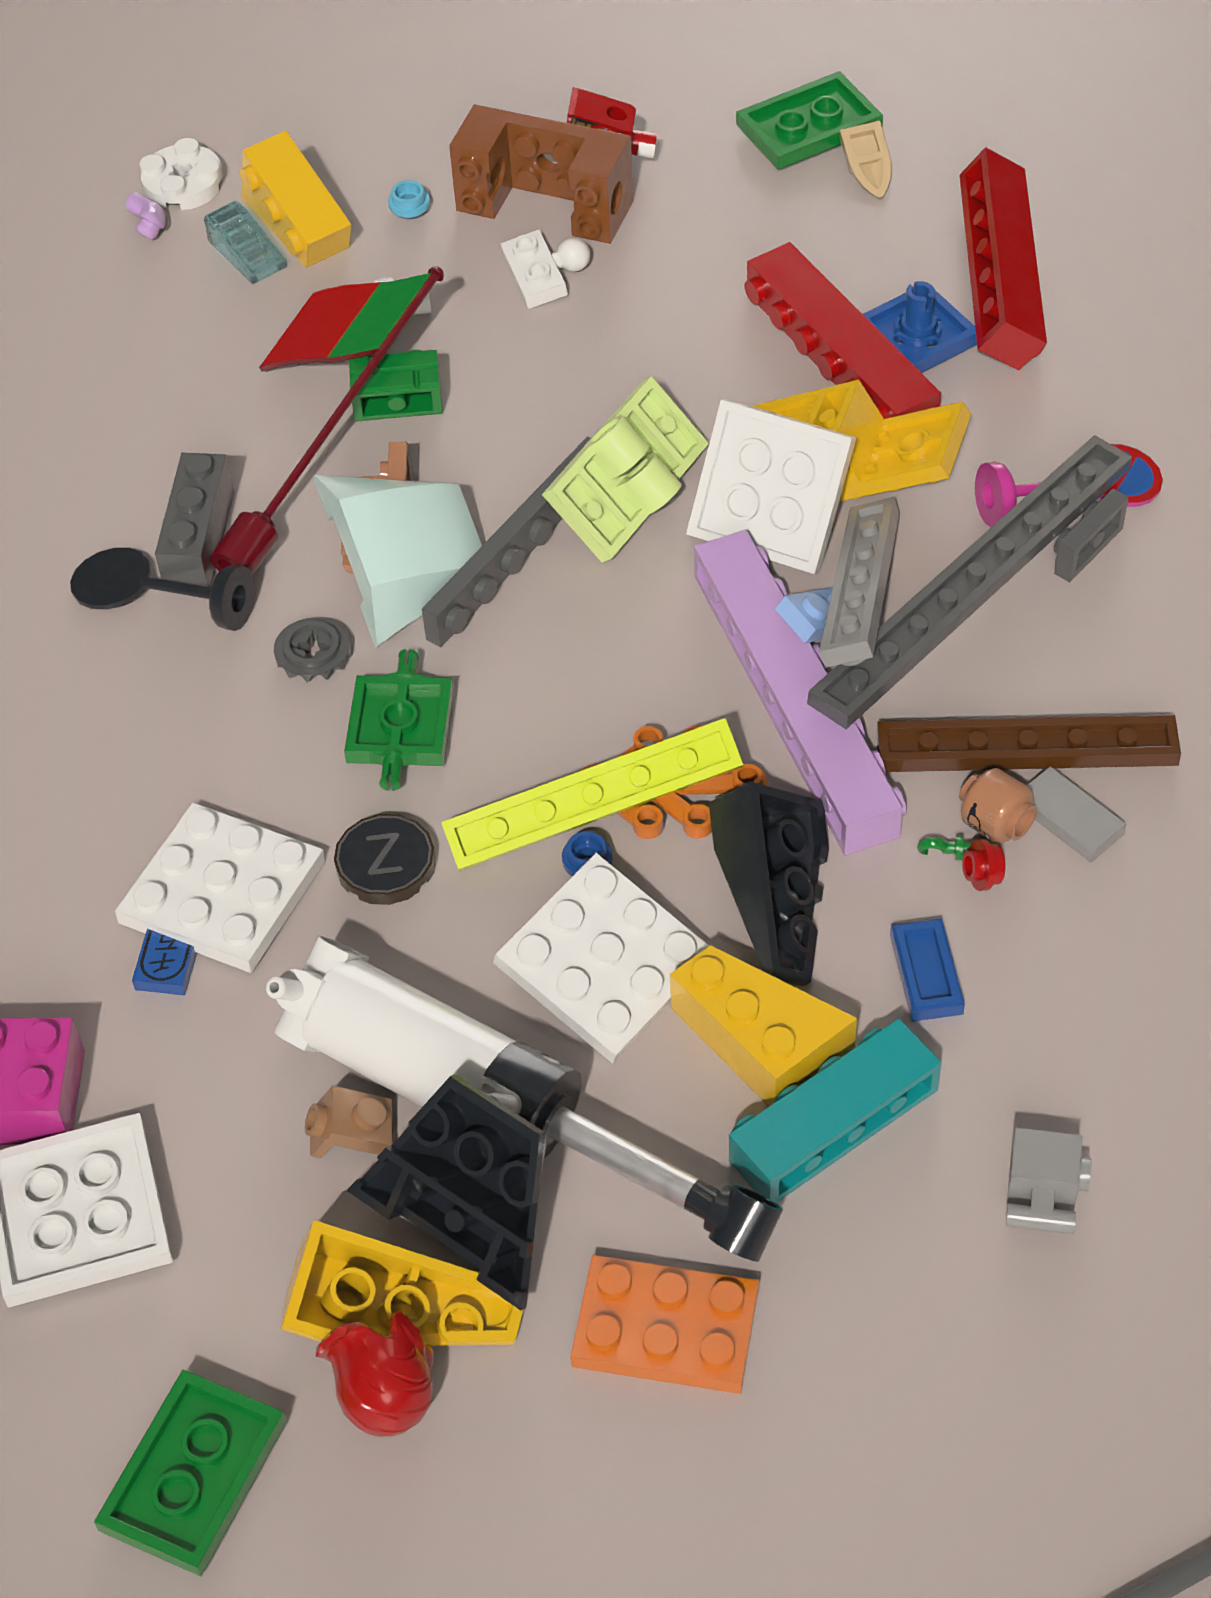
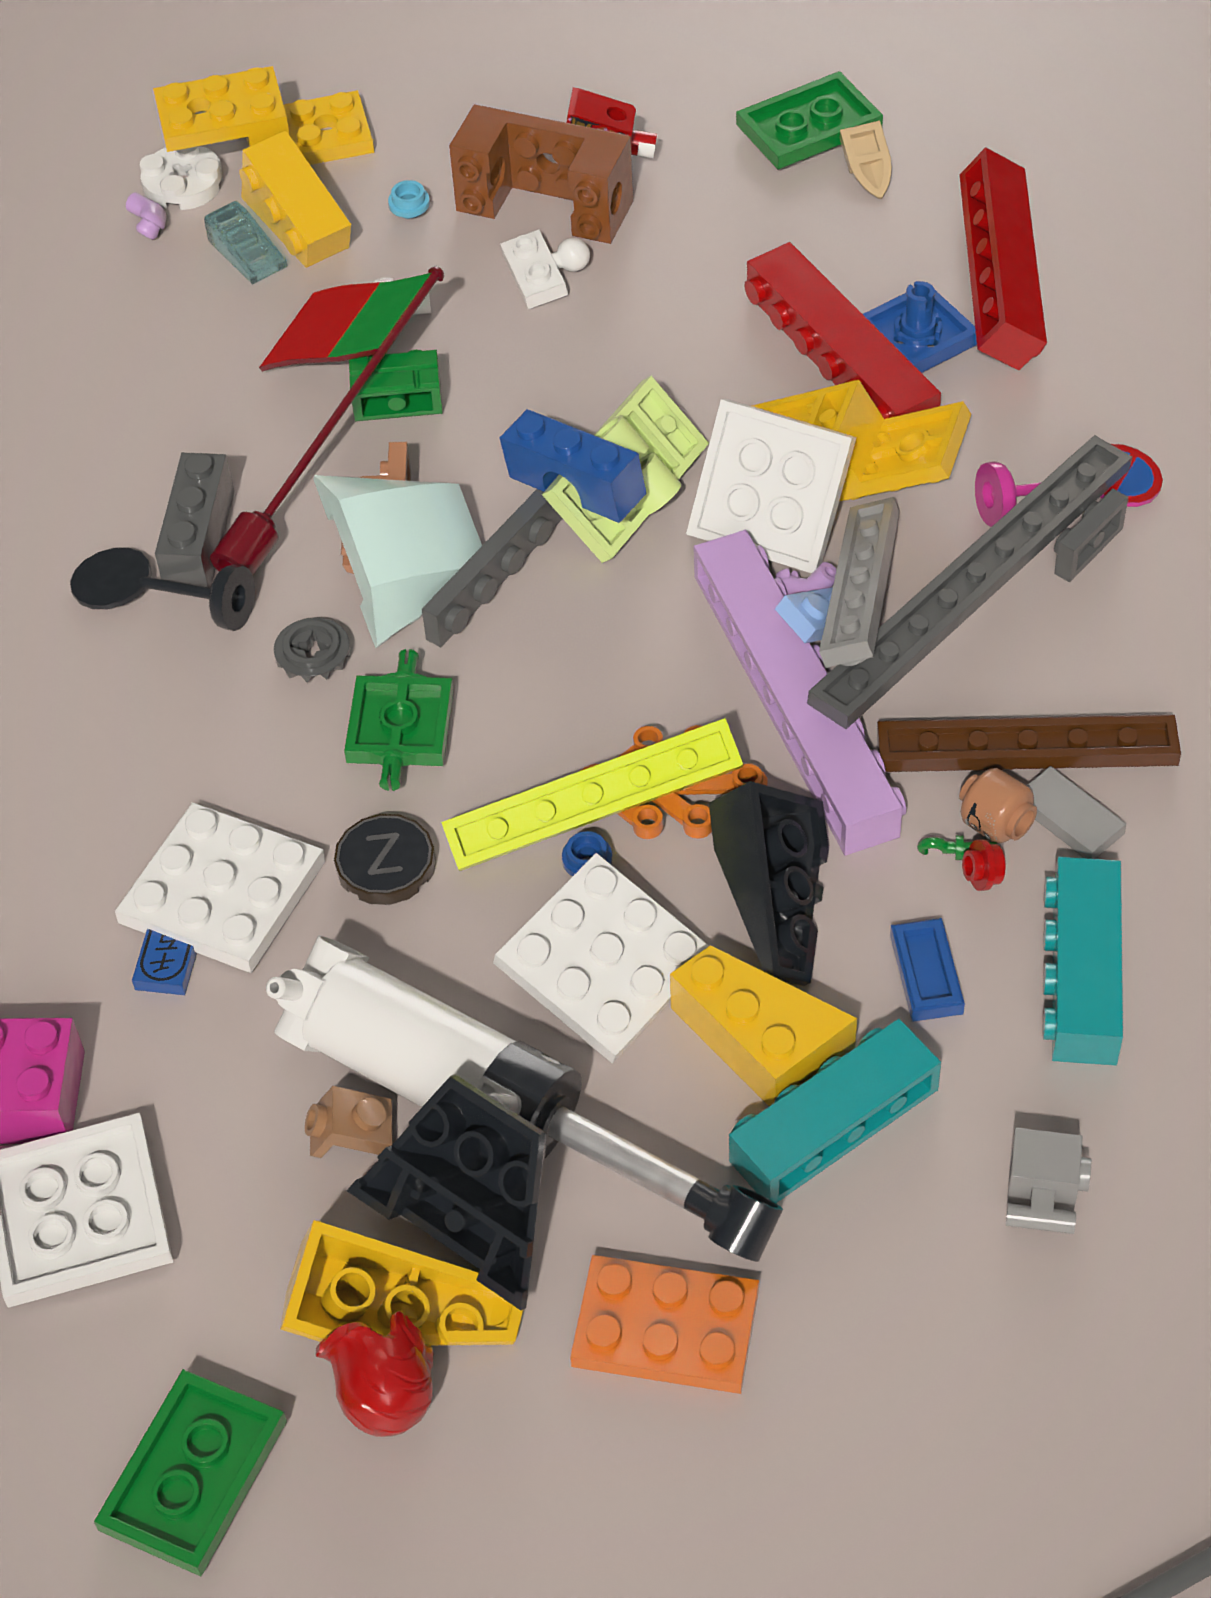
none -> yellow bracket [153,66,374,165]
none -> blue arch [499,409,647,523]
none -> lavender arm [774,562,837,595]
none -> teal brick [1042,857,1123,1066]

